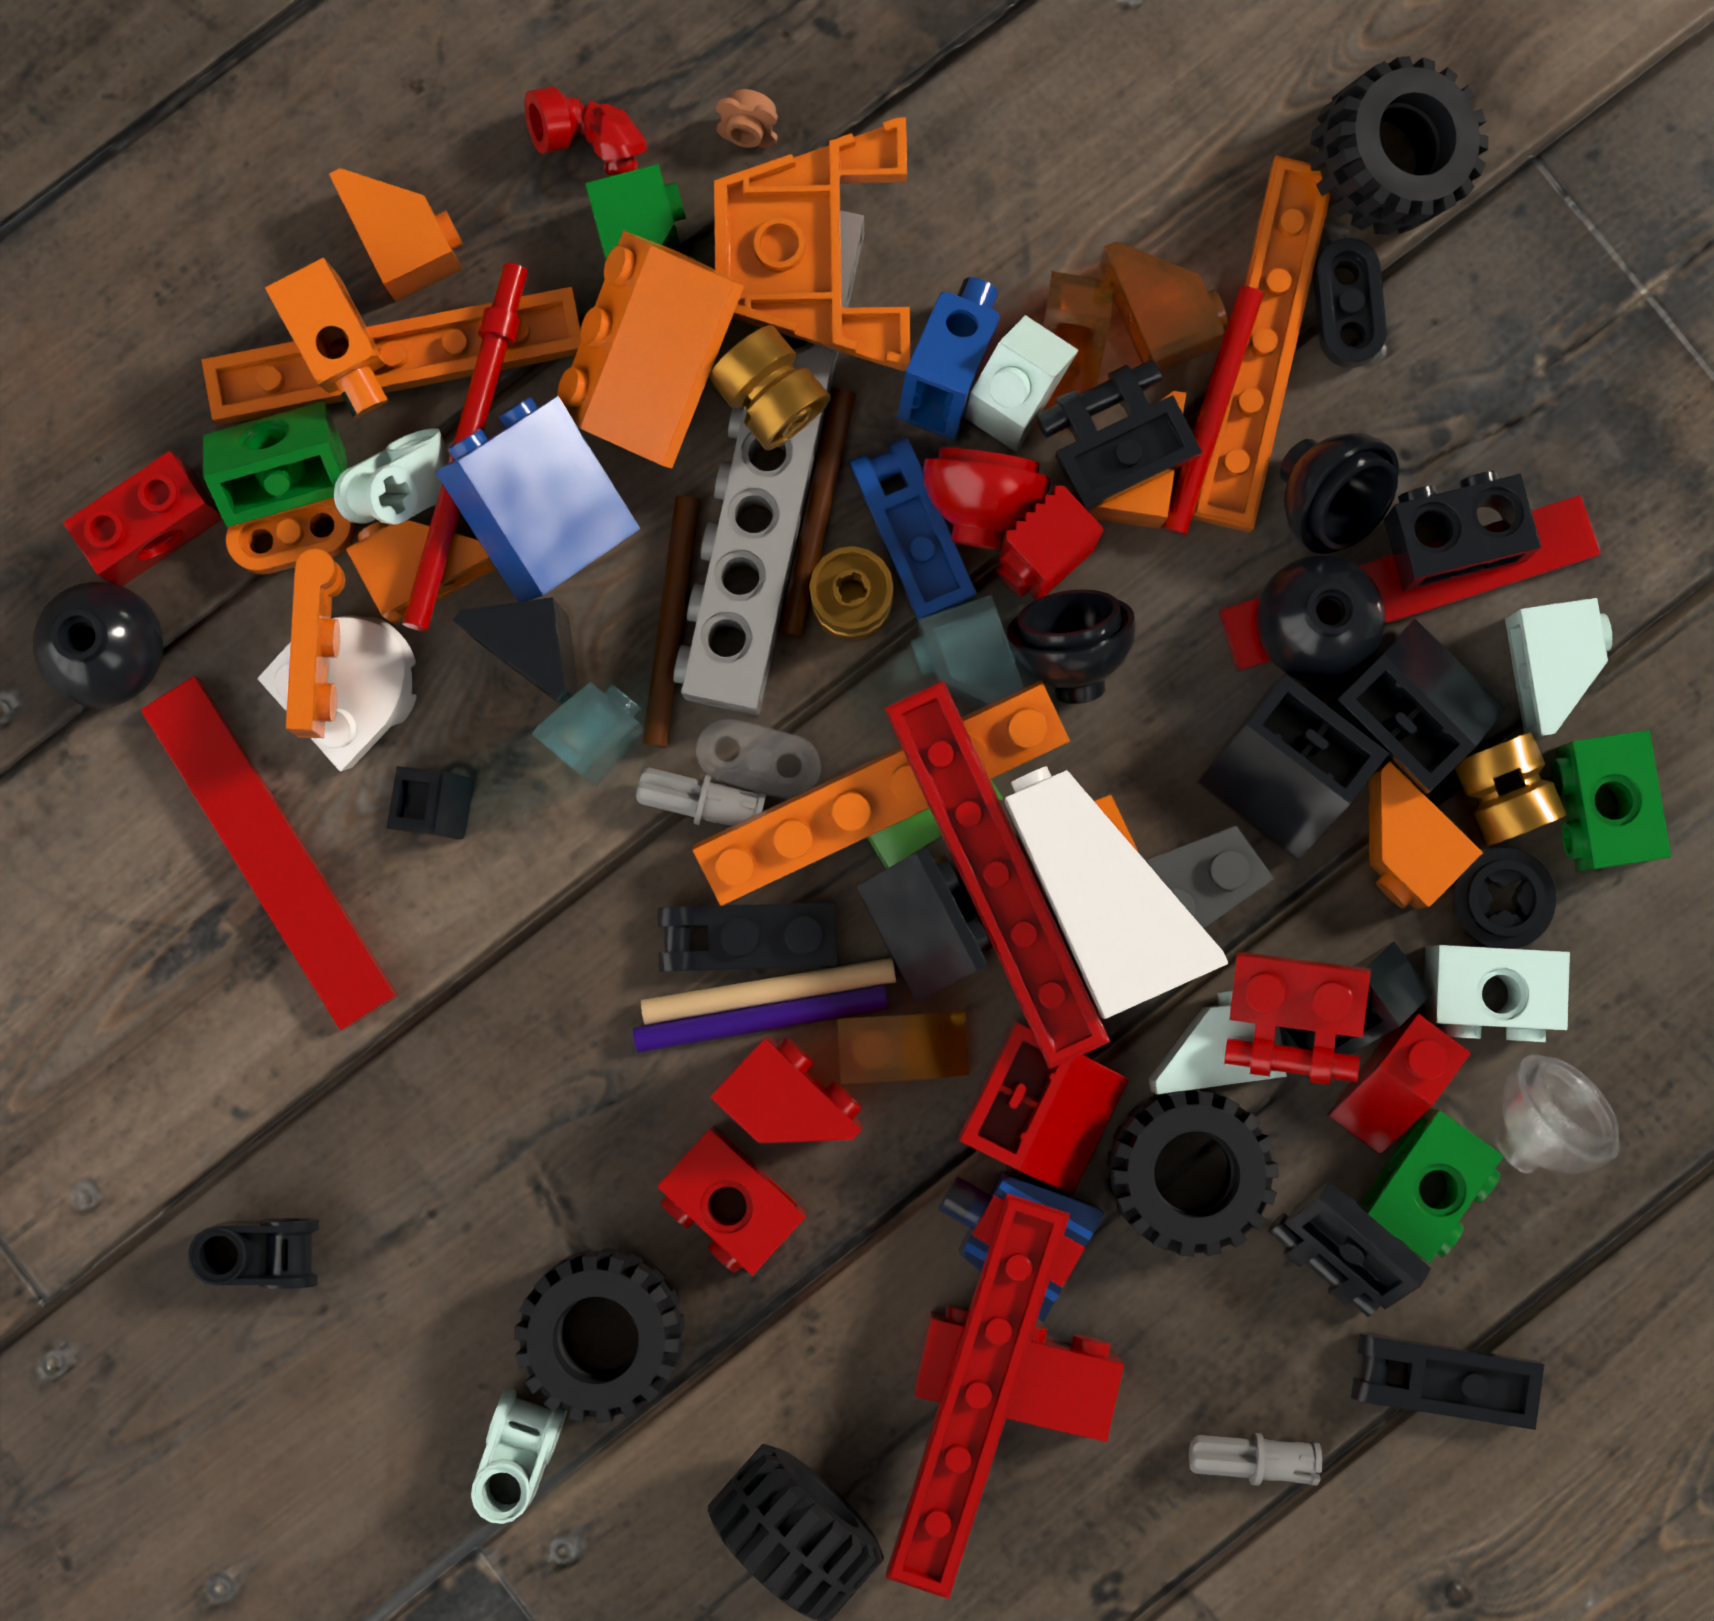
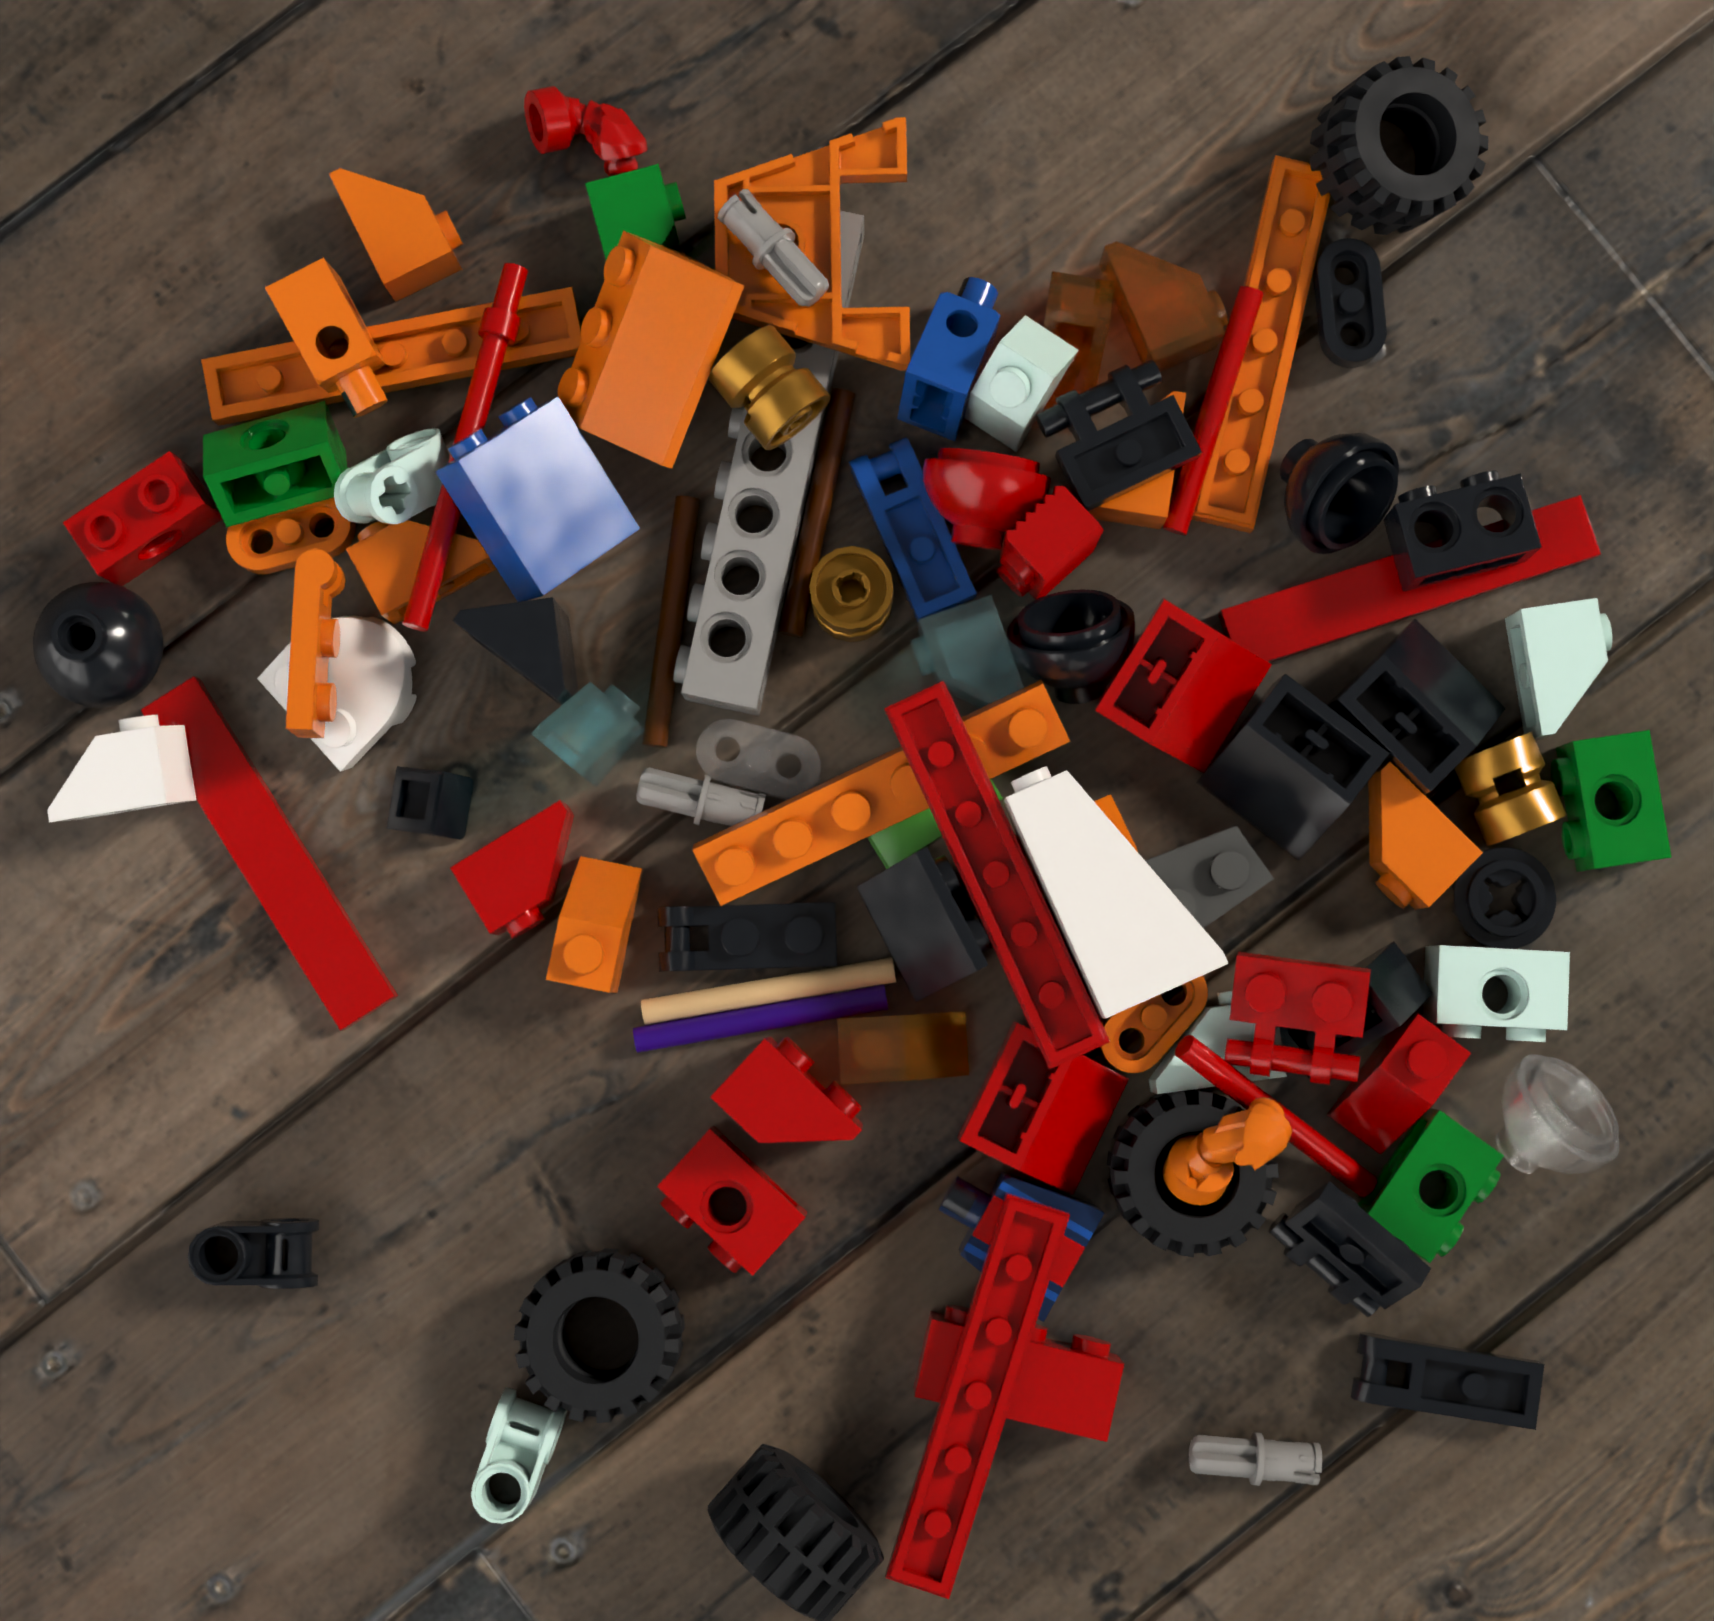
nougat plate [716,89,778,148] -> none
black piece [1256,556,1385,683] -> none
none -> white slope [47,715,197,823]
none -> red slope [450,800,574,939]
none -> orange slope [546,856,643,993]
none -> light grey axle [718,189,829,307]
none -> red slope [1095,598,1272,773]
none -> orange plate [1099,975,1208,1073]
none -> orange arm [1163,1097,1292,1205]
none -> red bar [1175,1035,1377,1197]

